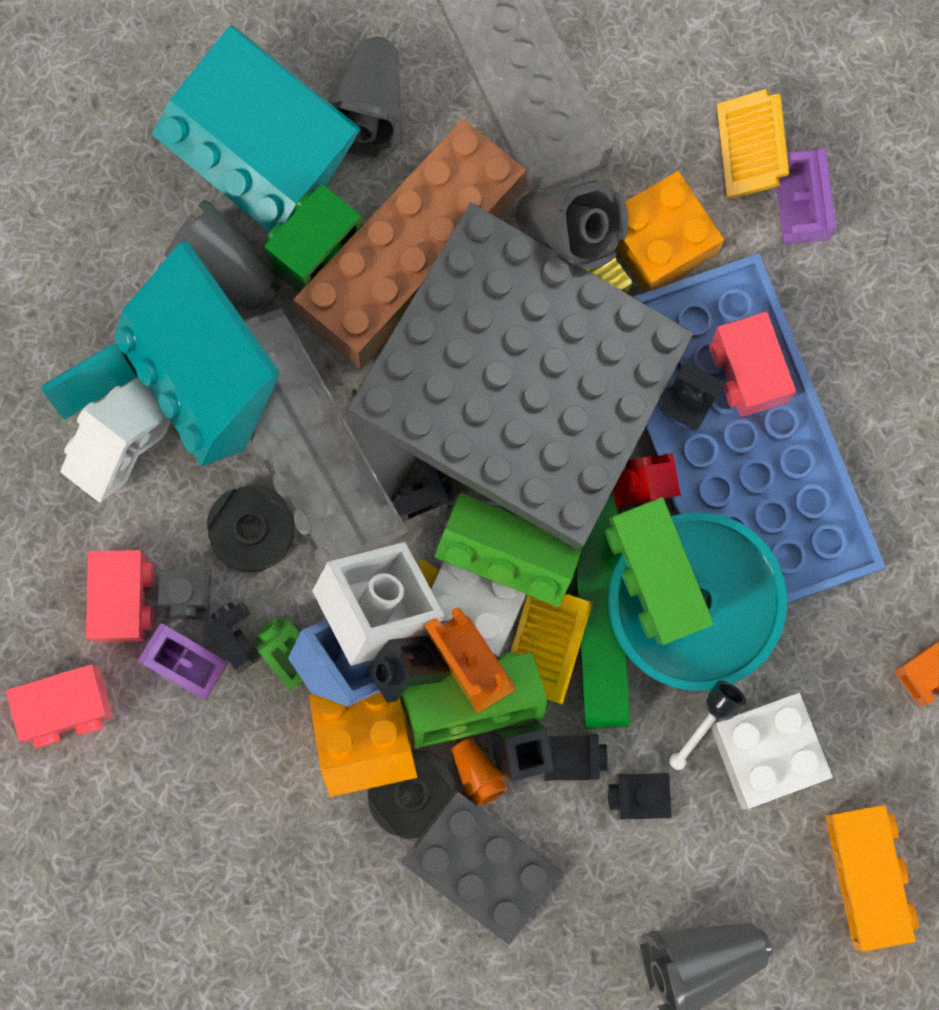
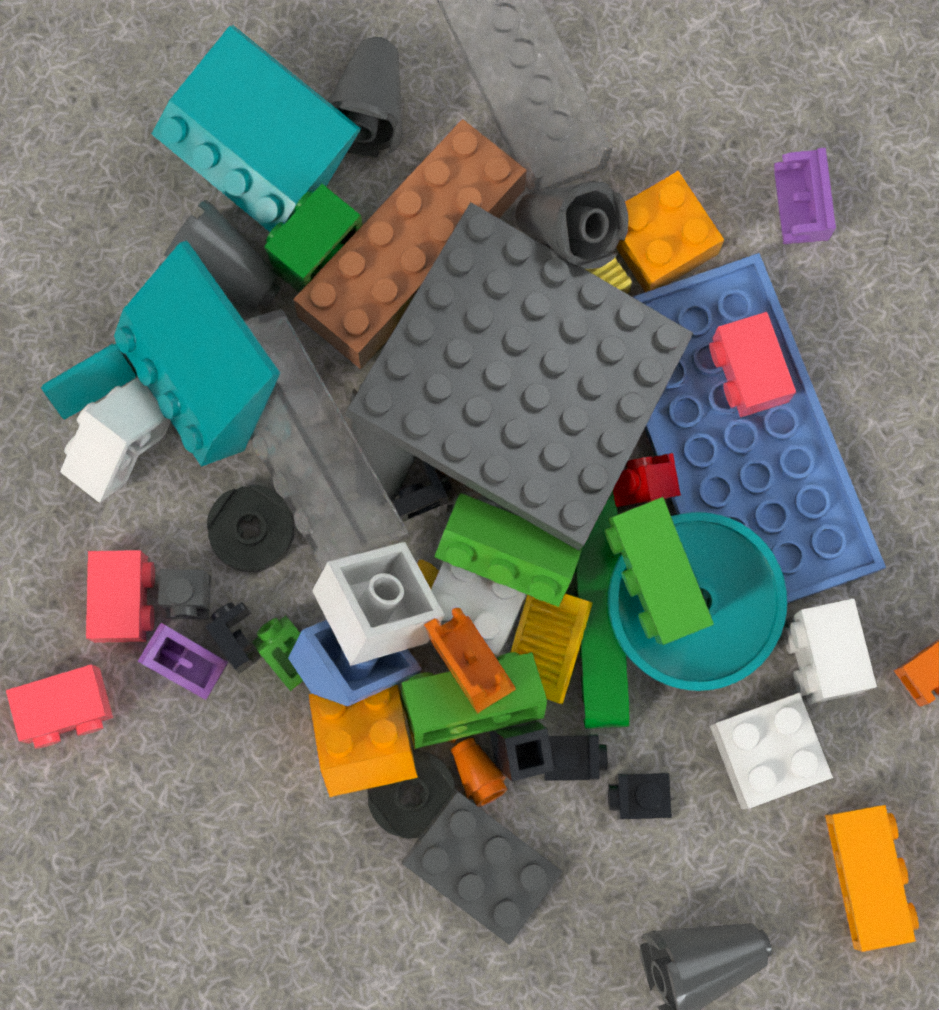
black bracket [368,635,450,703] -> none
black bracket [660,362,724,431] -> none
black hinge [669,680,746,770] -> none
yellow window [717,89,789,198] -> none
none -> white brick [783,598,877,705]

